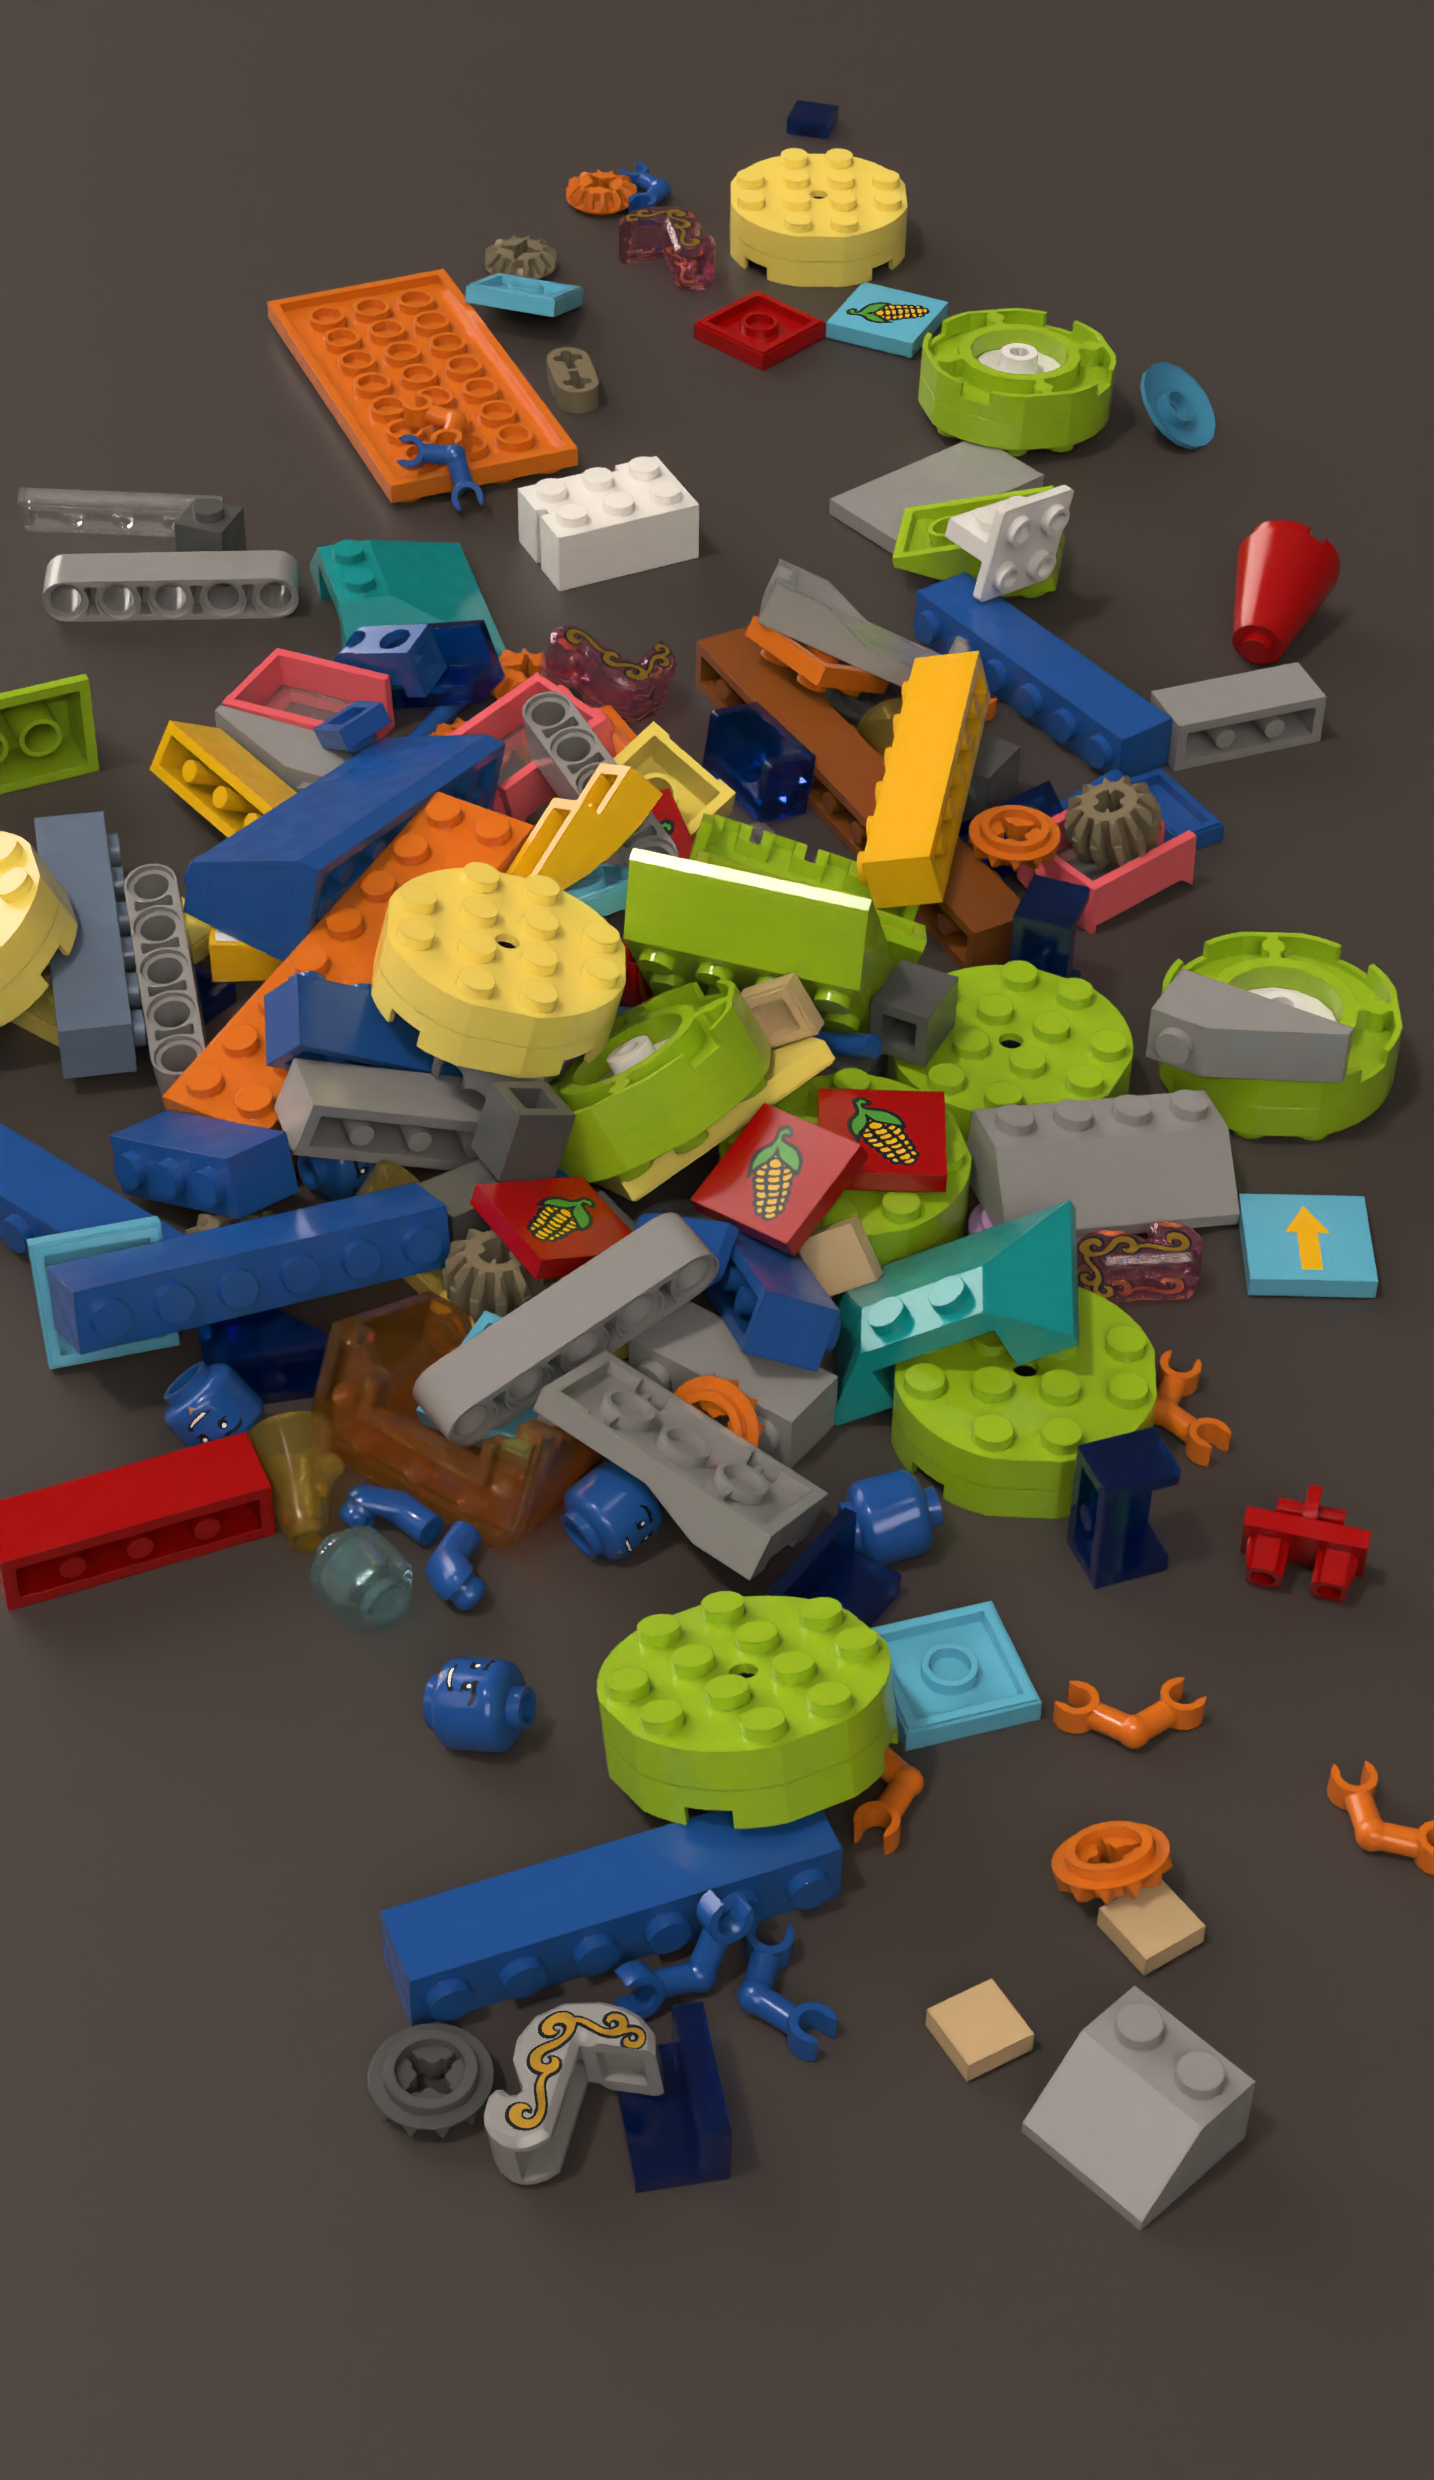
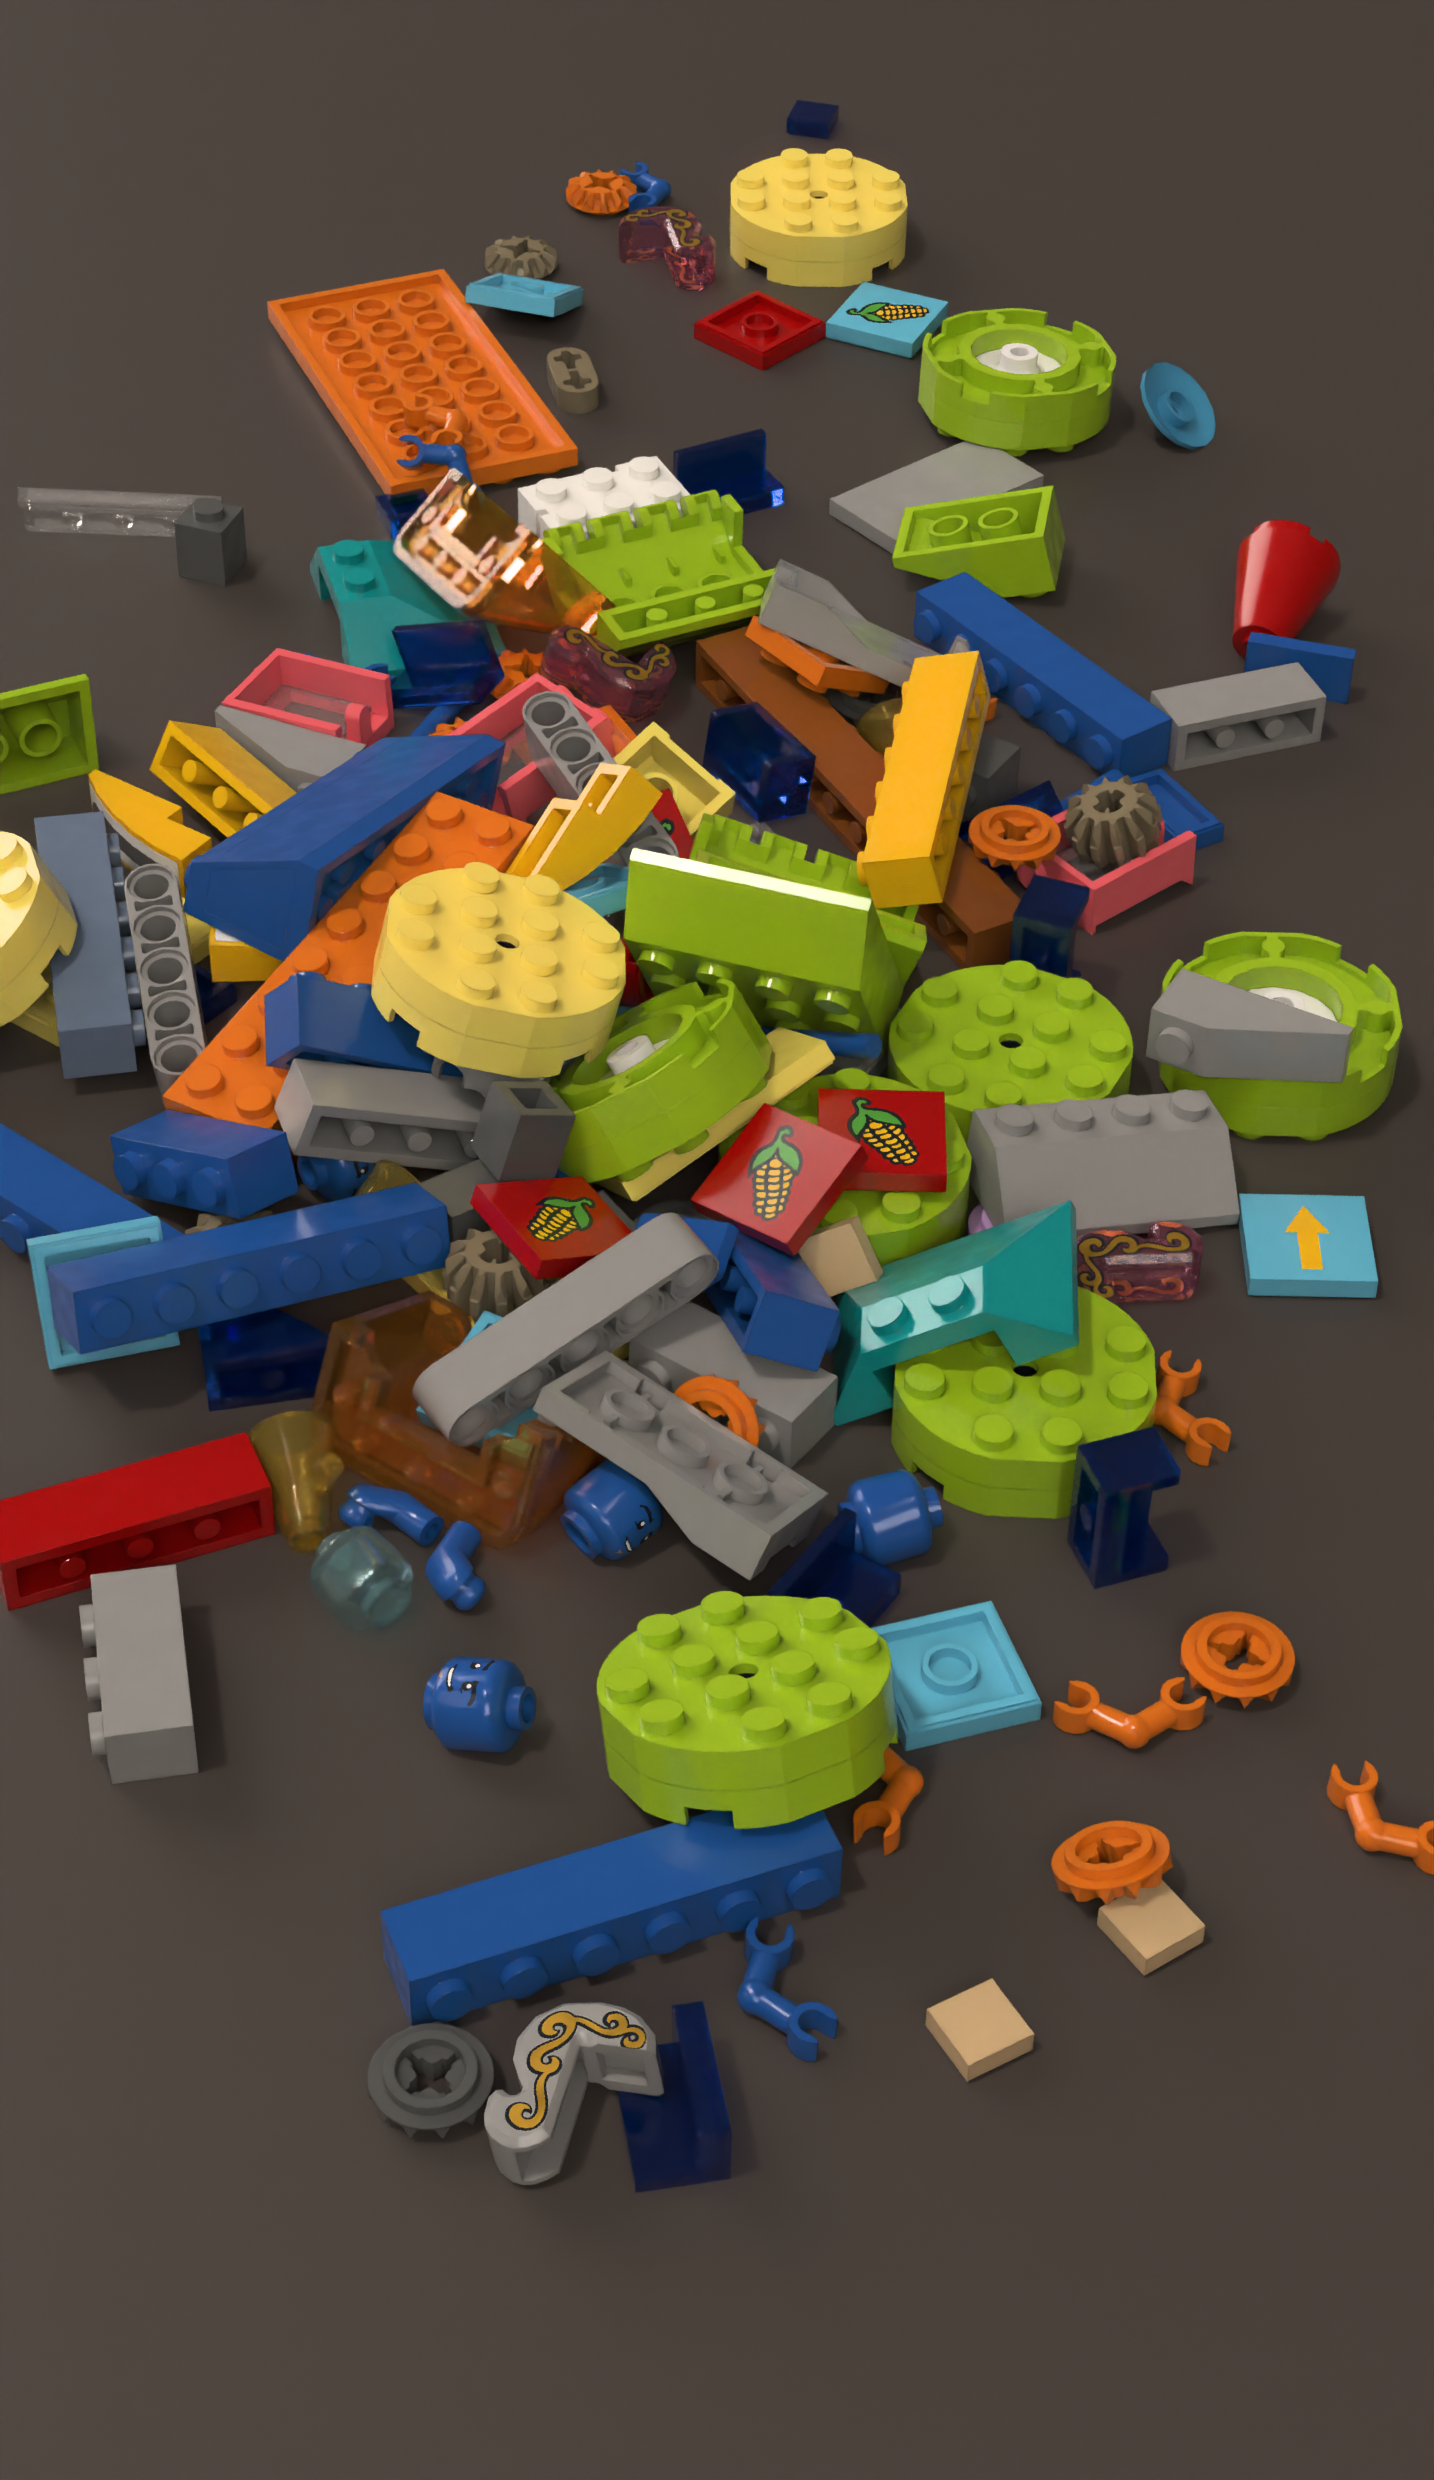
light grey beam [42,550,300,622] -> none
blue head [164,1361,265,1448] -> none
blue plate [313,701,392,753] -> none
blue leg [333,624,447,697] -> none
blue arm [614,1889,754,2019] -> none
tan tile [741,972,825,1049] -> none
dark grey brick [870,959,959,1067] -> none
white bracket [945,485,1074,602] -> none
light grey slope [1021,1986,1256,2231] -> none
red hips [1240,1483,1371,1603] -> none
none -> light grey brick [79,1564,199,1784]
none -> yellow slope [88,769,212,898]
none -> clear blue tile [375,488,439,539]
none -> clear orange windscreen [393,467,616,639]
none -> lime slope [539,490,775,664]
none -> clear blue panel [673,428,784,515]
none -> orange gear [1180,1611,1295,1709]
none -> blue tile [1244,632,1357,704]

